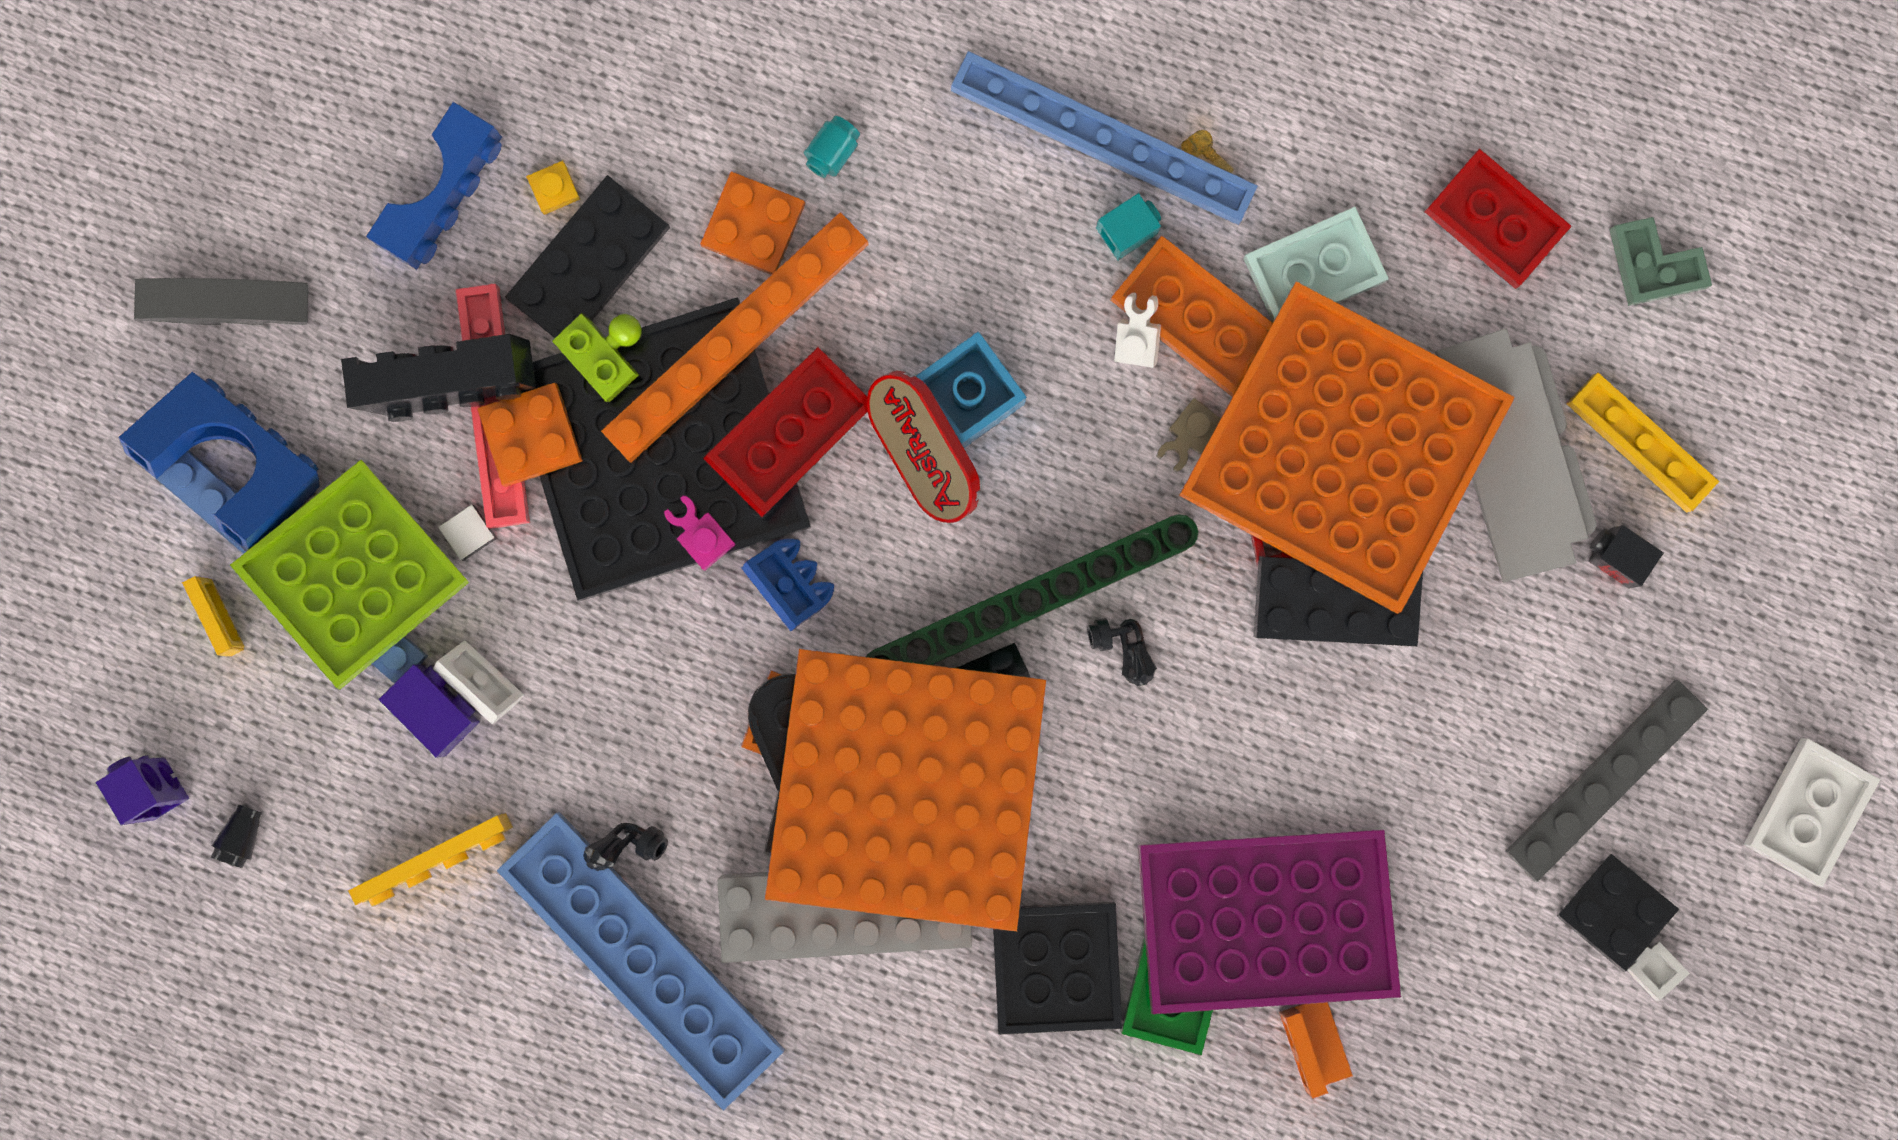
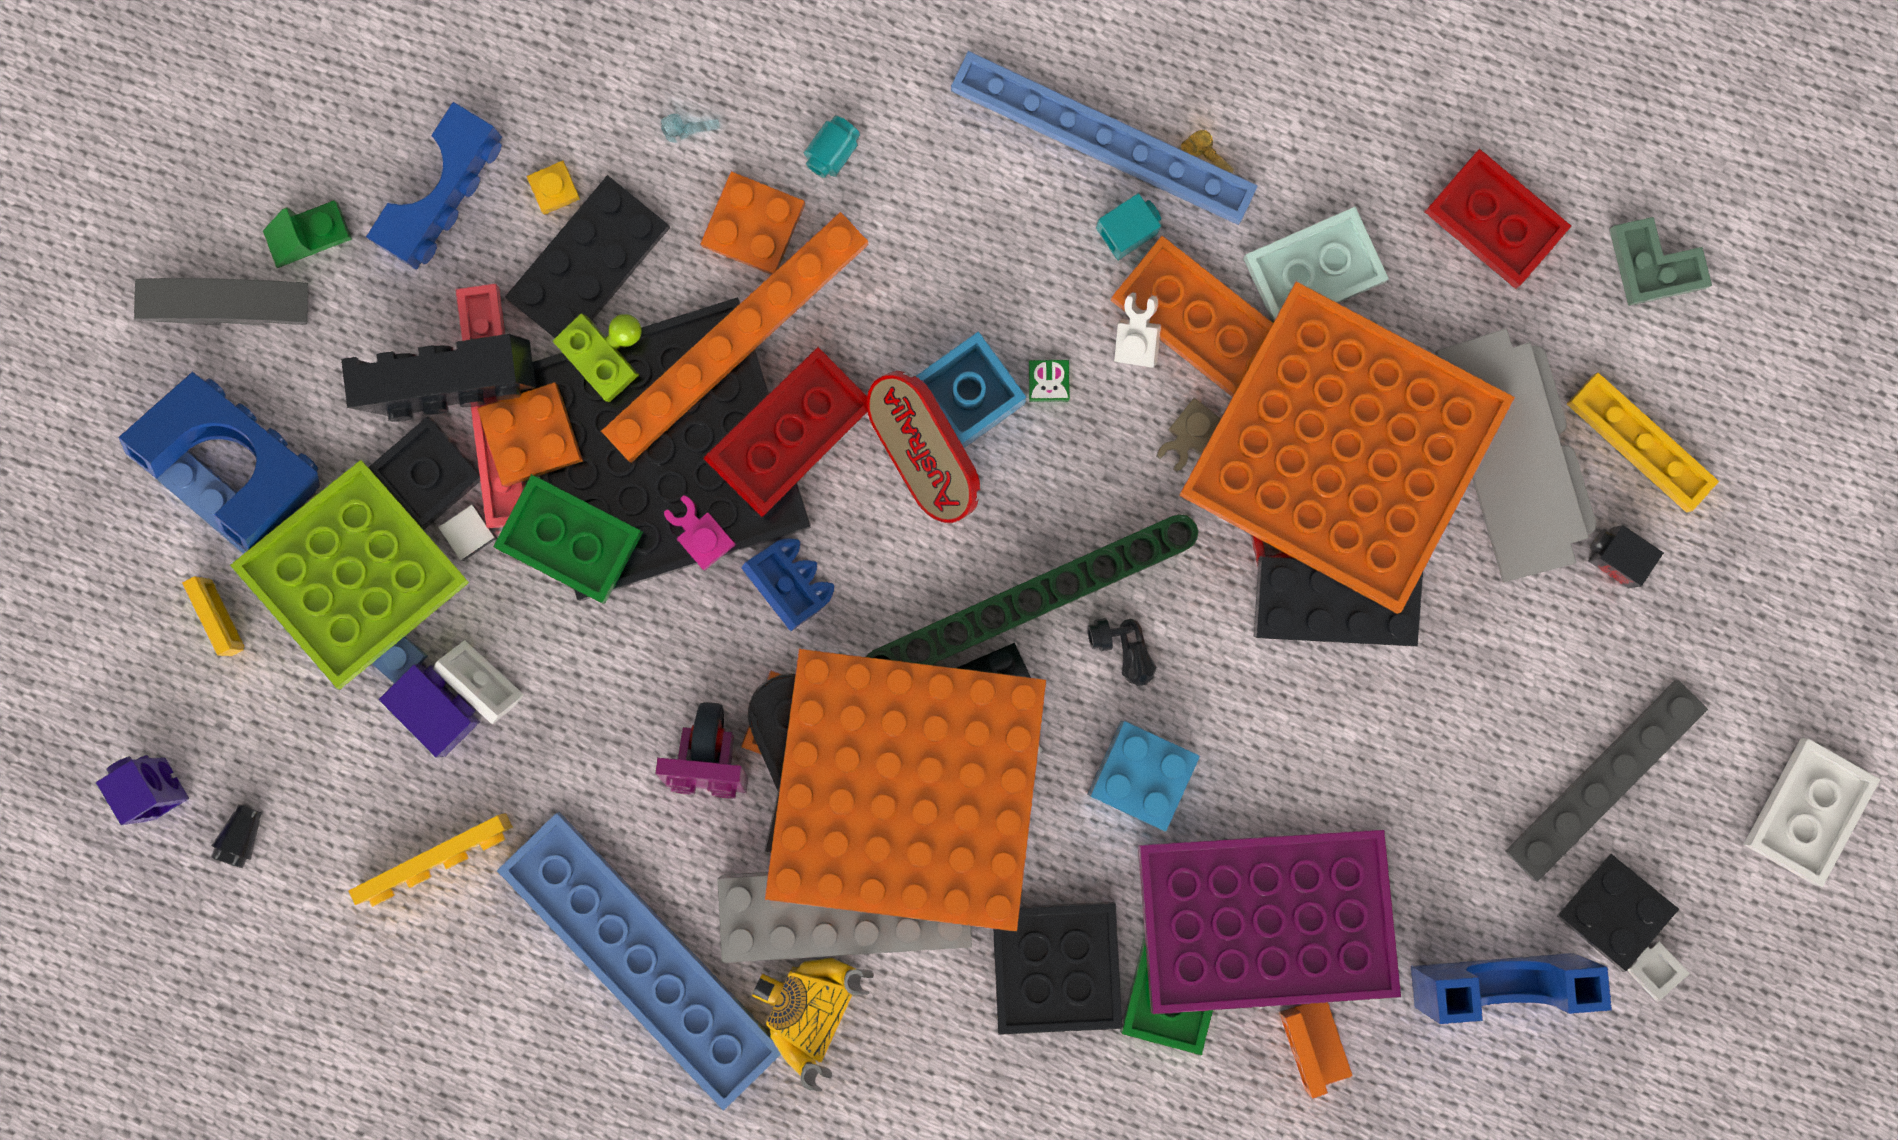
black piece [583,823,668,871] -> none
none -> green slope [263,200,352,268]
none -> black plate [368,416,480,530]
none -> green plate [493,474,643,604]
none -> magenta plate [655,702,748,799]
none -> clear light blue hand [661,113,720,143]
none -> torso [752,958,874,1092]
none -> tile [1028,360,1070,402]
none -> dark azure brick [1087,721,1200,832]
none -> blue arch [1411,953,1612,1024]

